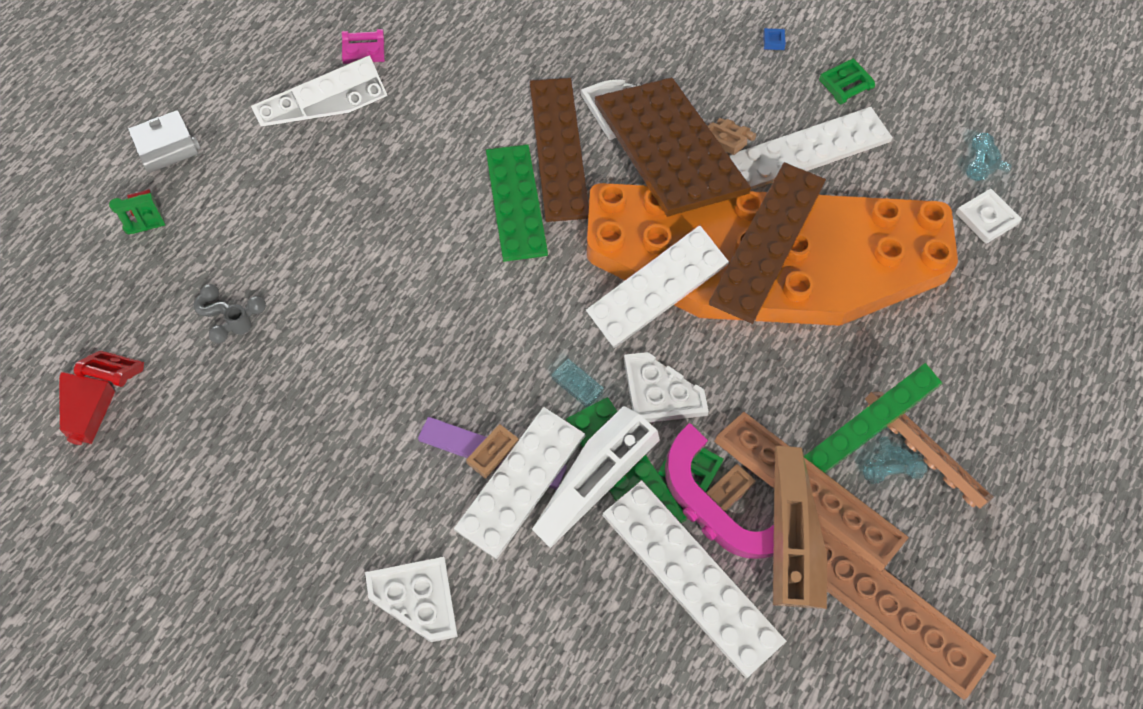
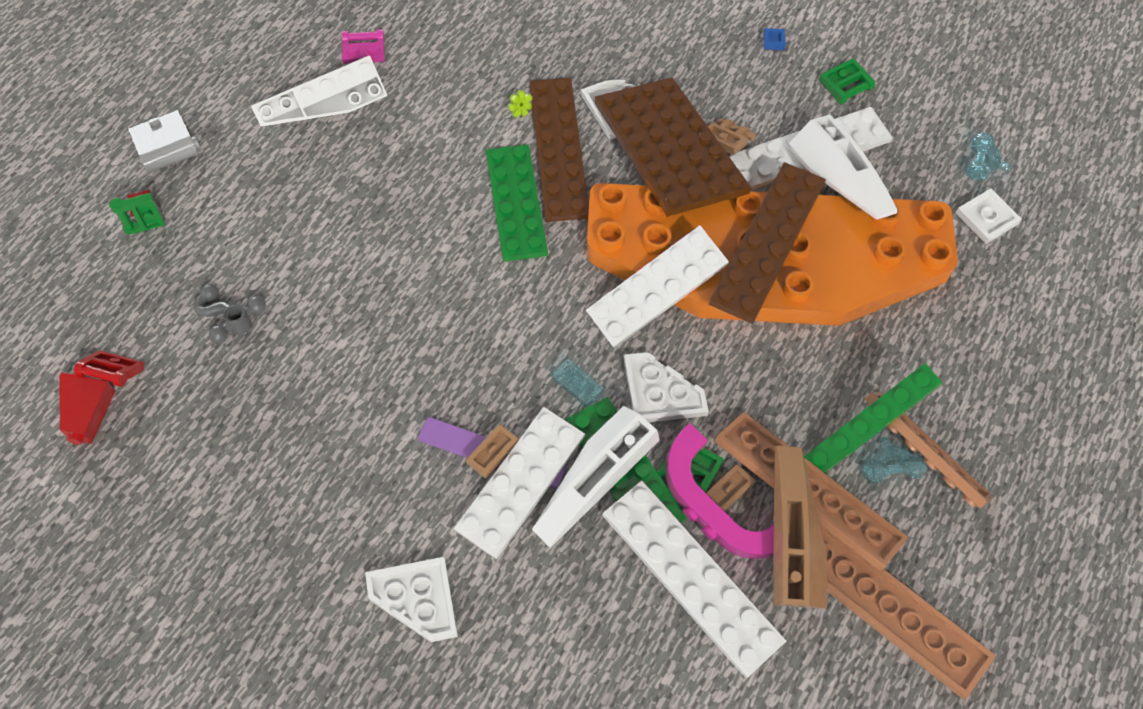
none -> lime plant [508,90,532,118]
none -> white wedge [789,115,897,220]

